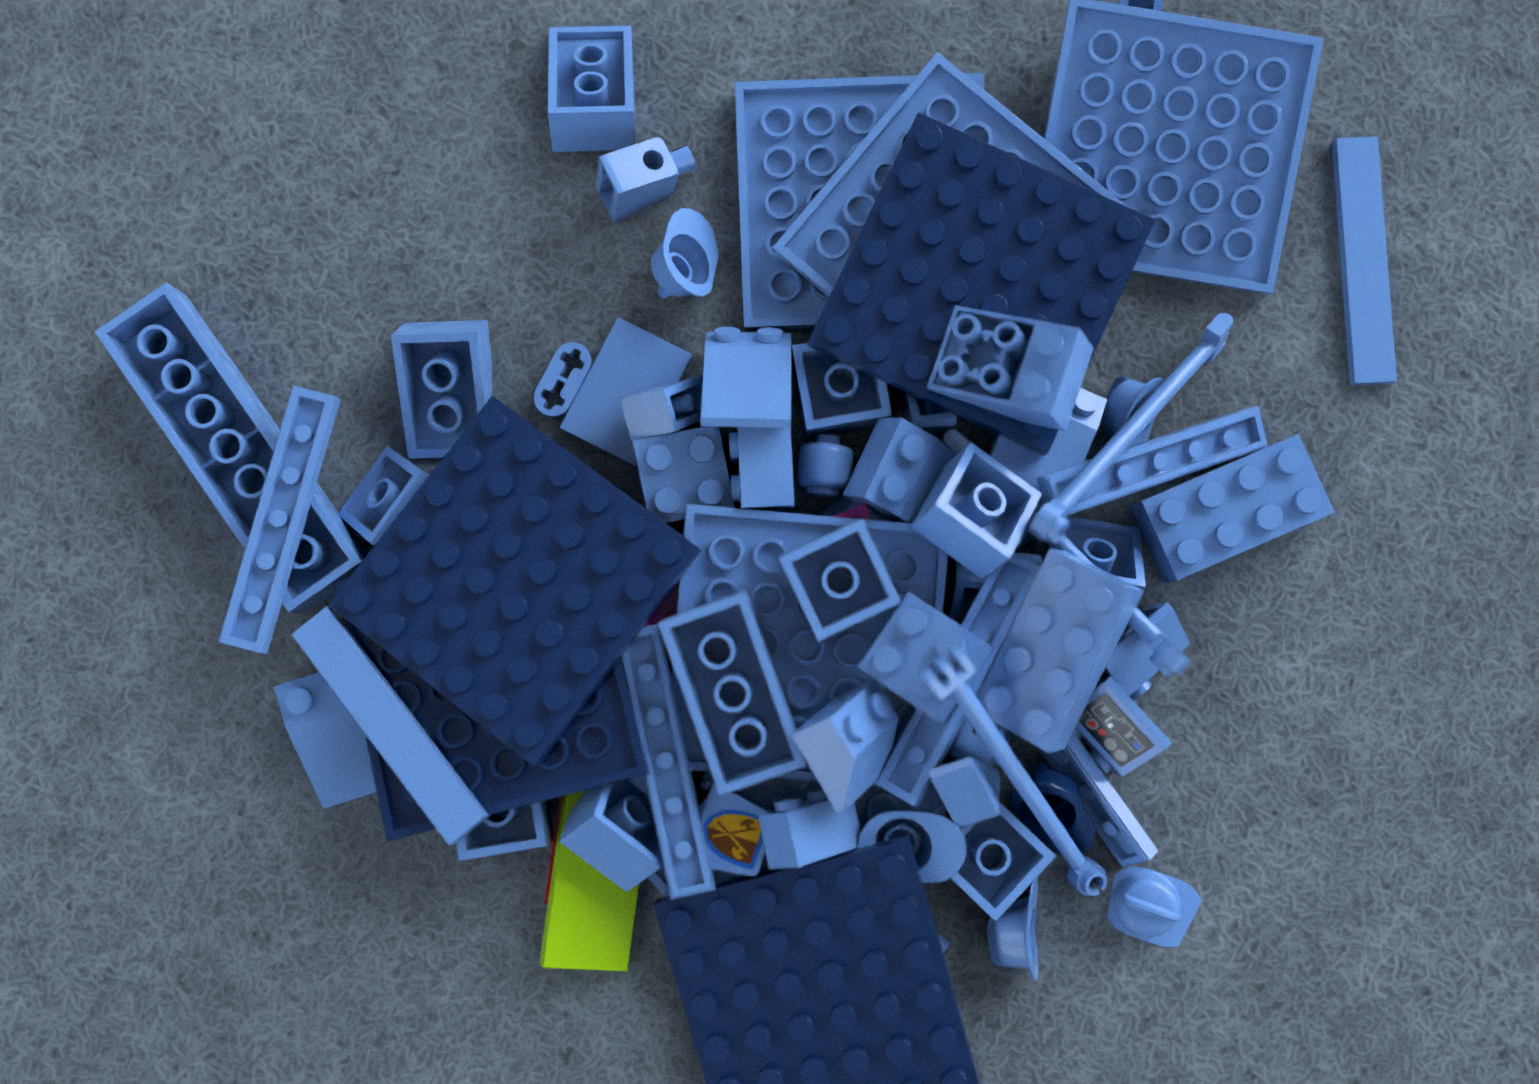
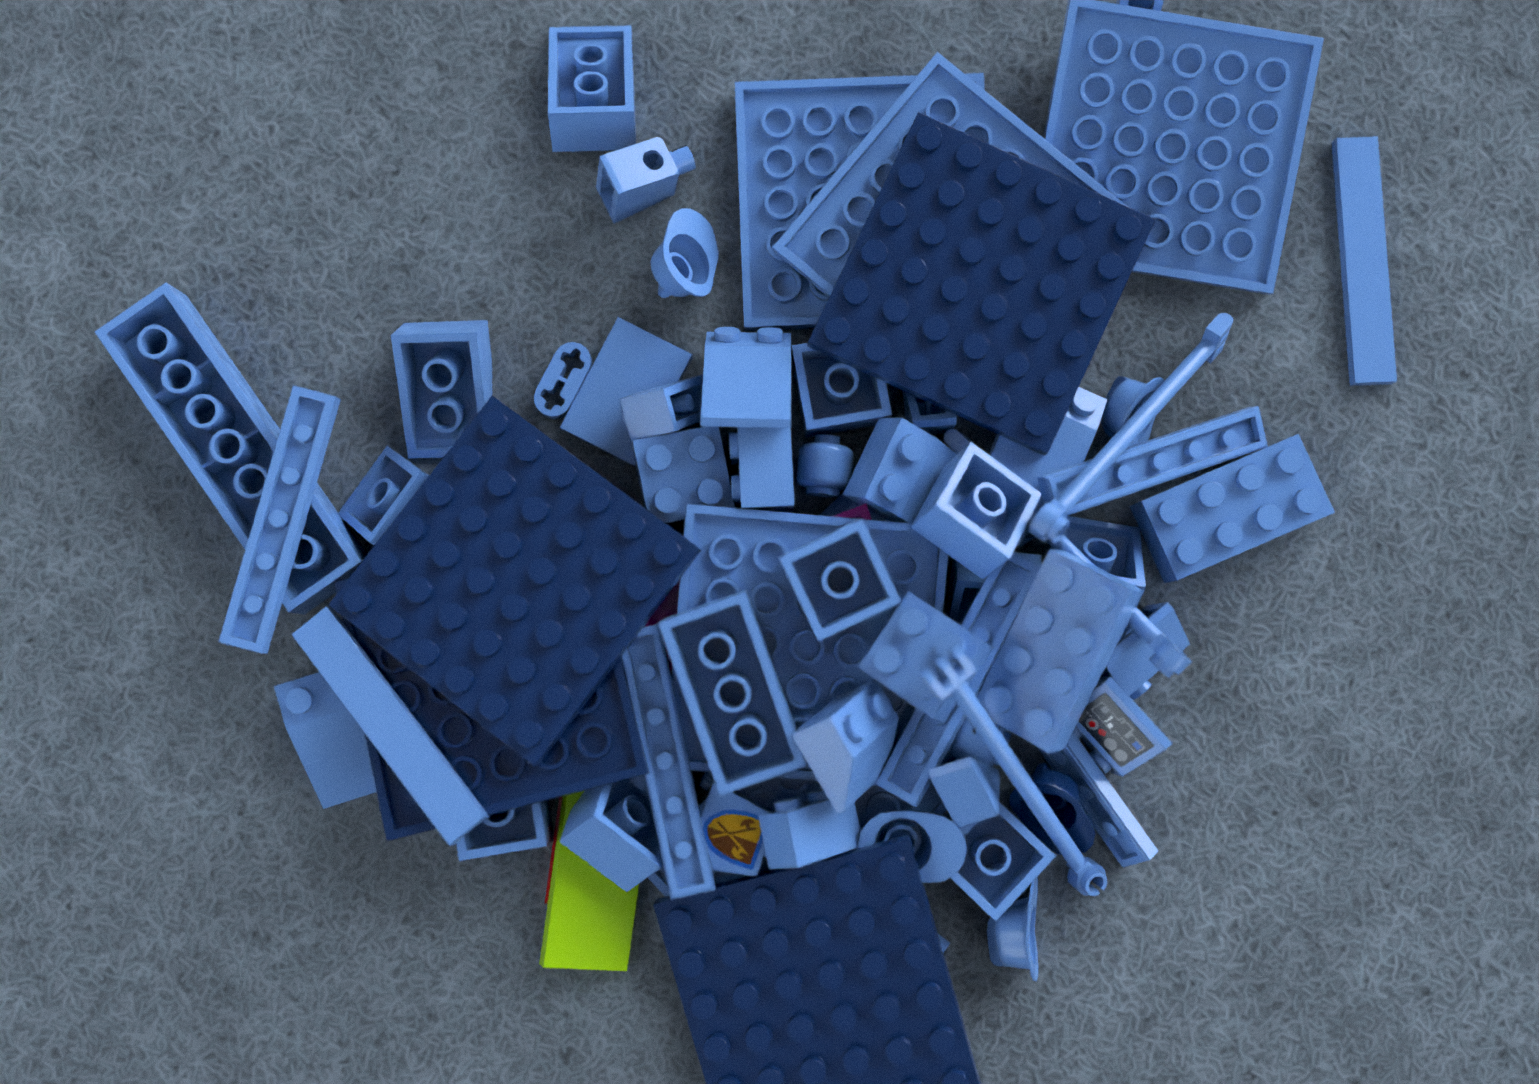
medium blue slope [927,305,1094,431] -> none
medium blue piece [1107,866,1202,948] -> none

